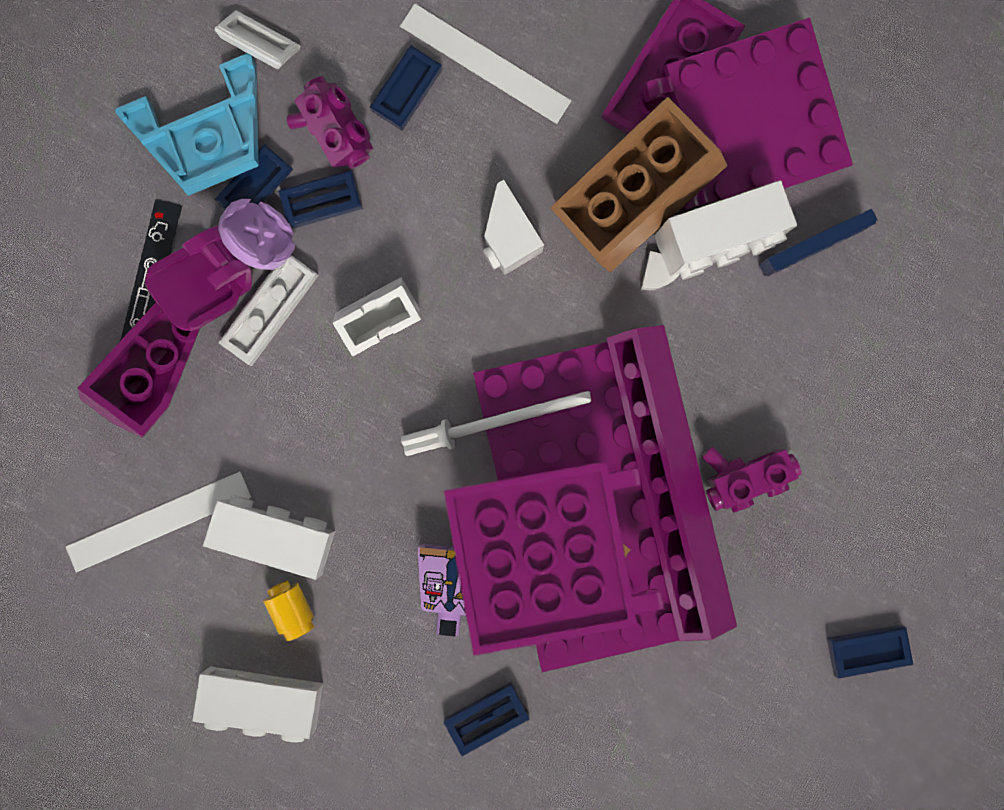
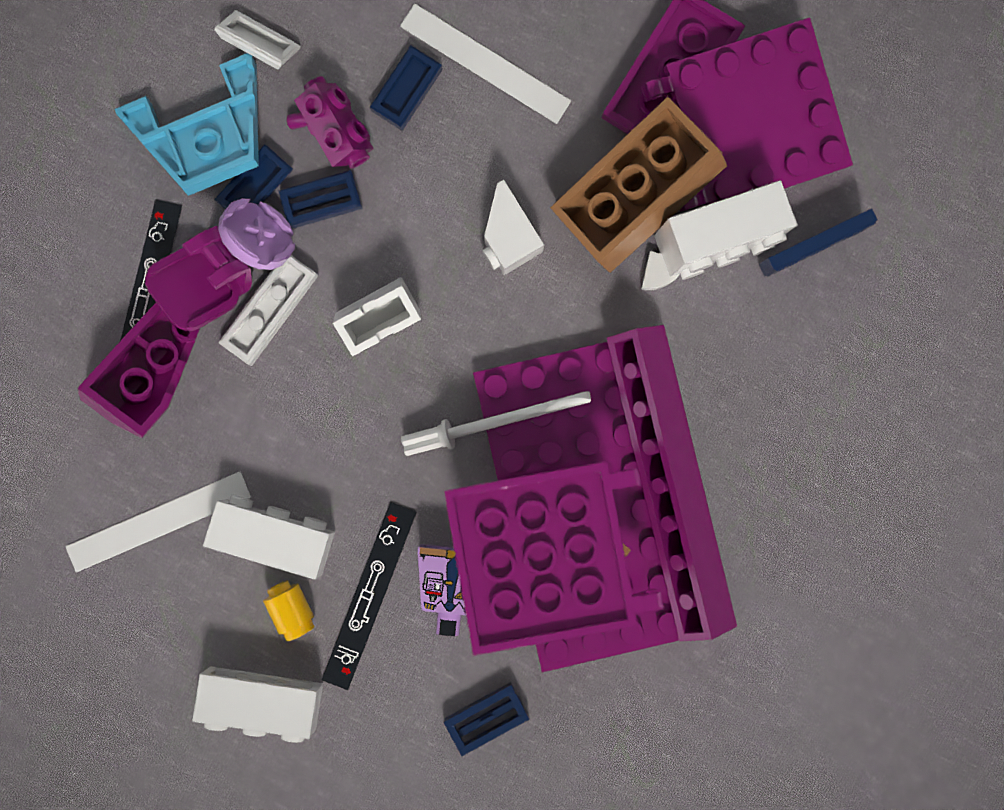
magenta brick [702,446,802,513] -> none
dark blue tile [827,625,914,679] -> none
none -> black sticker [322,502,417,690]

